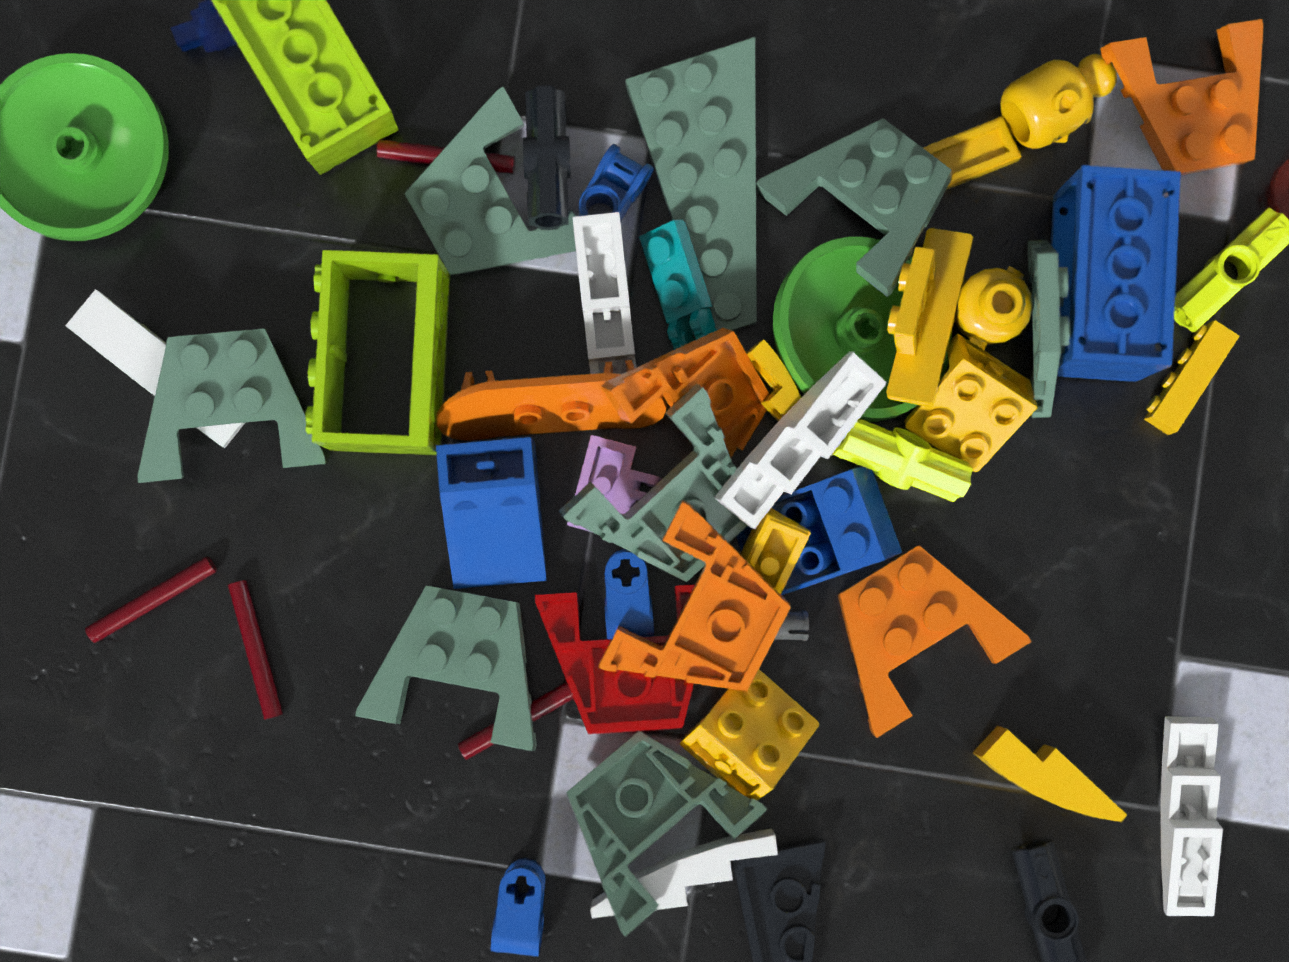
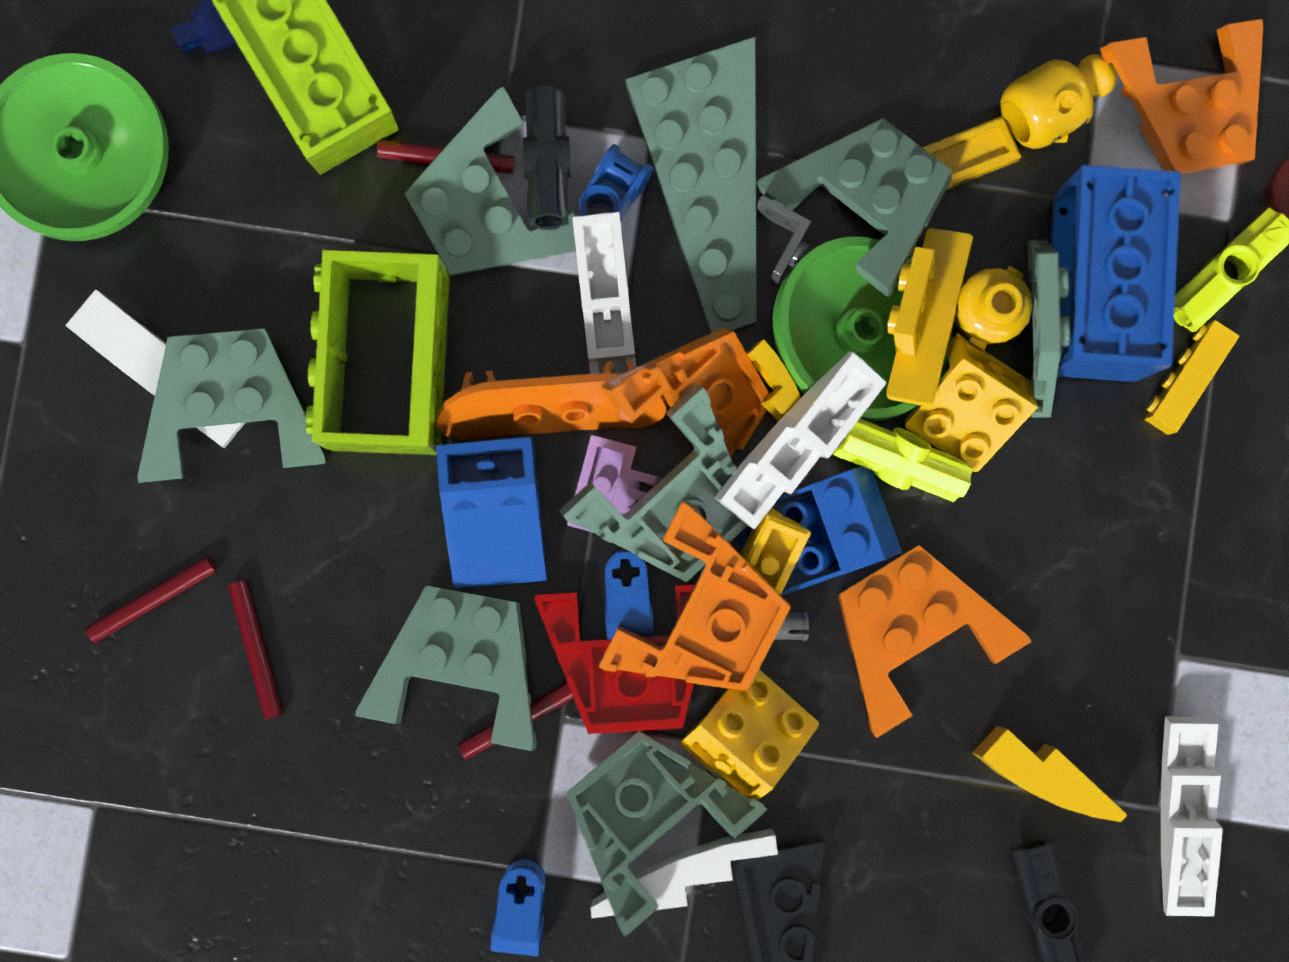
teal hinge [639,219,717,350] -> none
none -> dark grey bracket [756,195,811,285]

